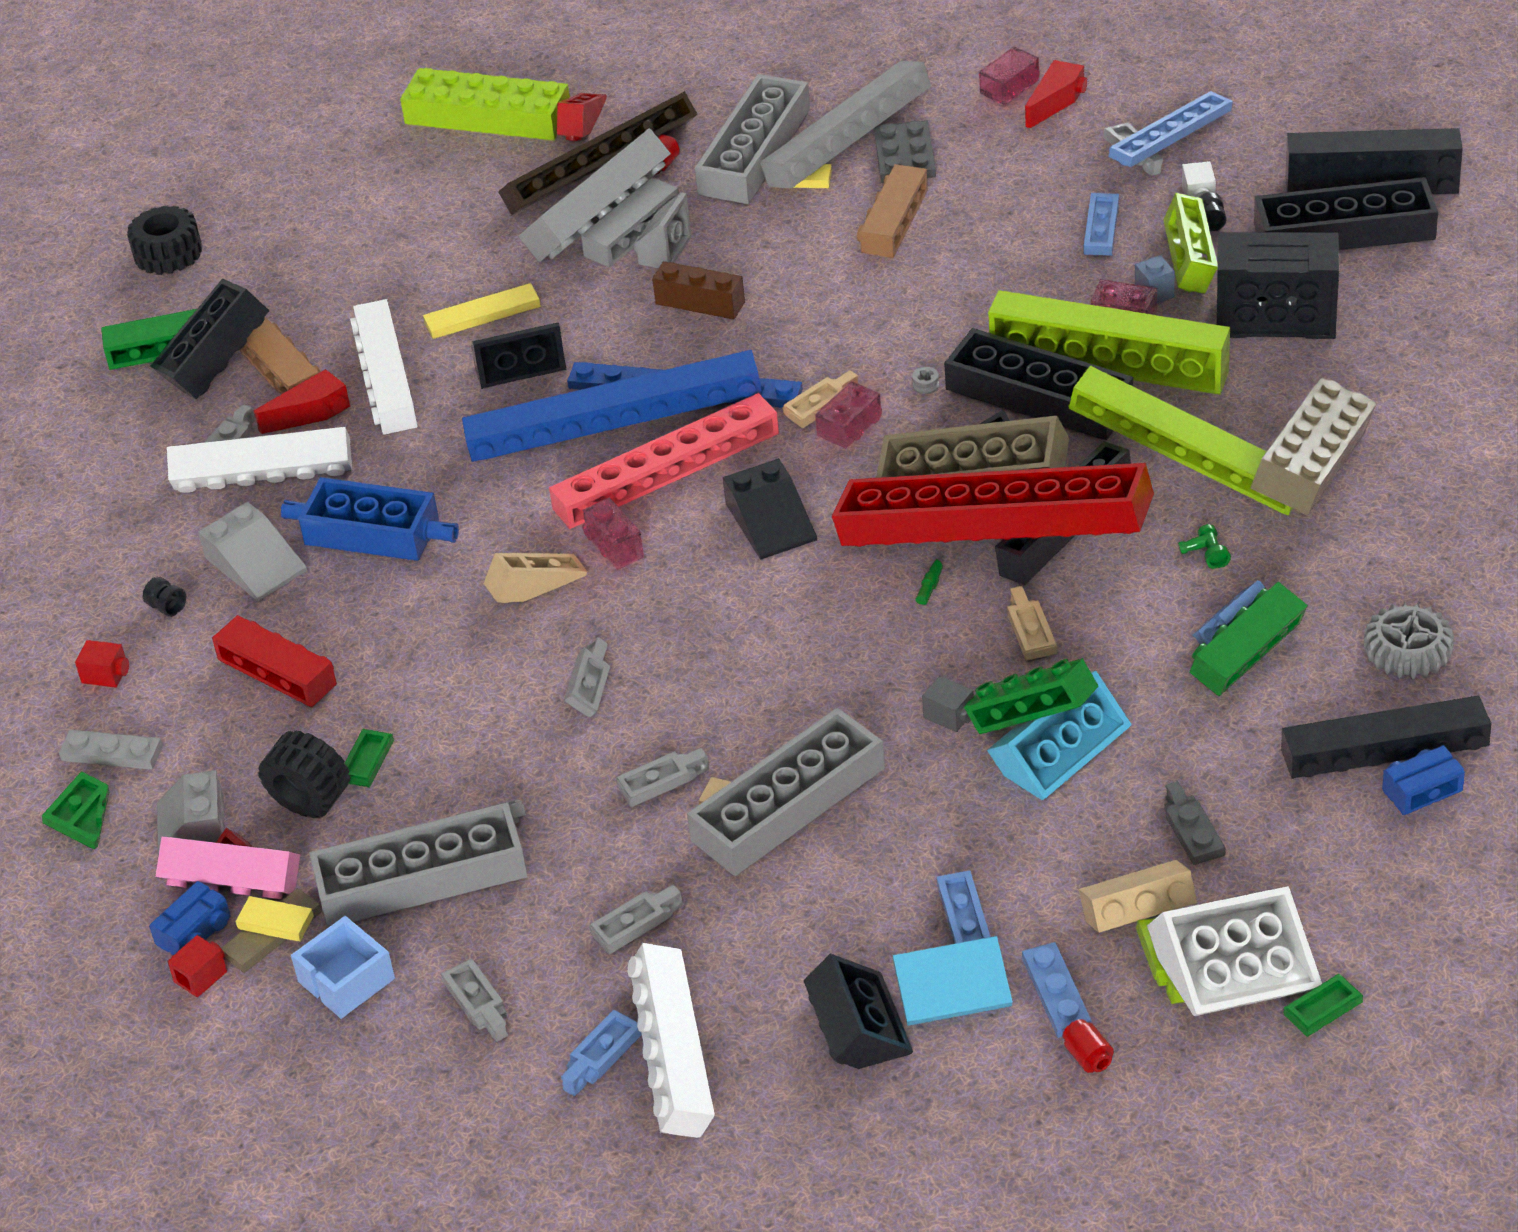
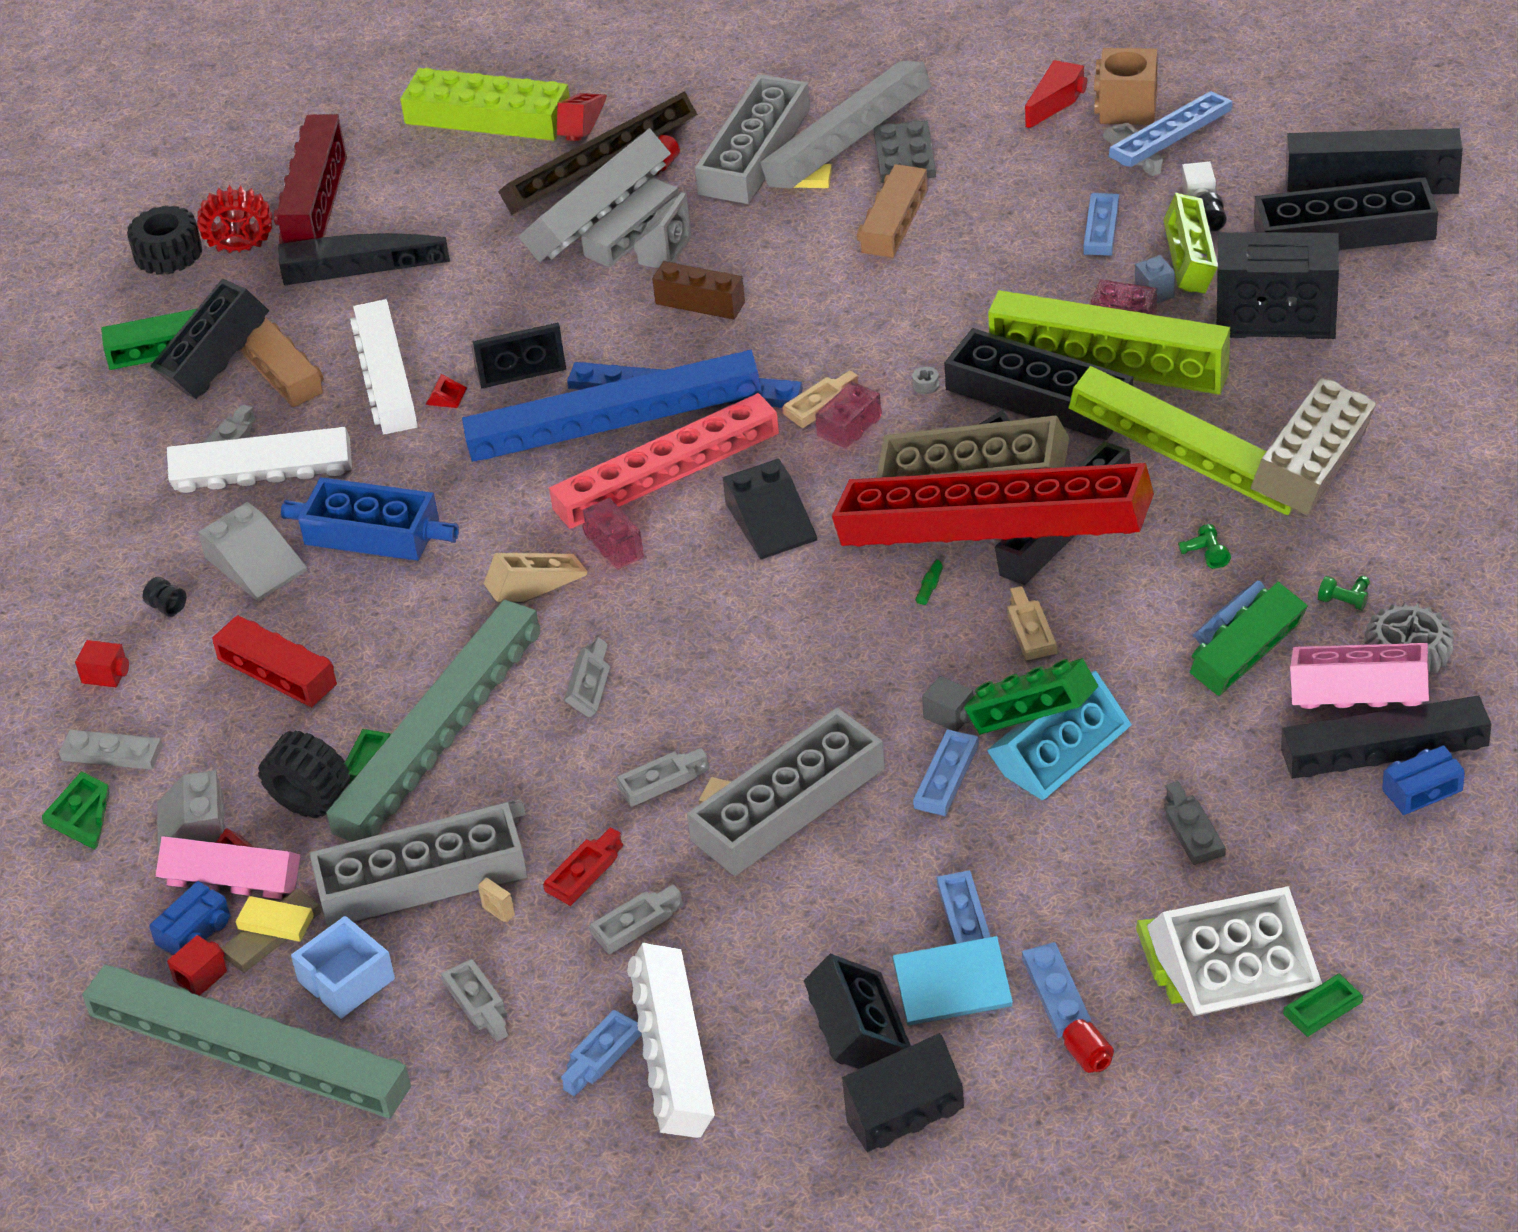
red slope [254,369,350,434] -> none
light yellow tile [423,283,541,339] -> none
clear pink brick [979,47,1040,105] -> none
tan brick [1079,860,1197,933] -> none
none -> sand green brick [82,964,411,1119]
none -> red gear [197,185,273,254]
none -> dark red brick [274,114,347,244]
none -> black slope [278,233,450,286]
none -> sand green brick [326,599,540,842]
none -> red slope [426,374,467,408]
none -> tan tile [478,878,515,922]
none -> red hinge [543,827,623,906]
none -> black slope [842,1033,964,1152]
none -> medium blue plate [913,729,979,816]
none -> medium nougat brick [1094,48,1158,125]
none -> bright pink brick [1290,643,1429,709]
none -> green piece [1318,576,1370,611]

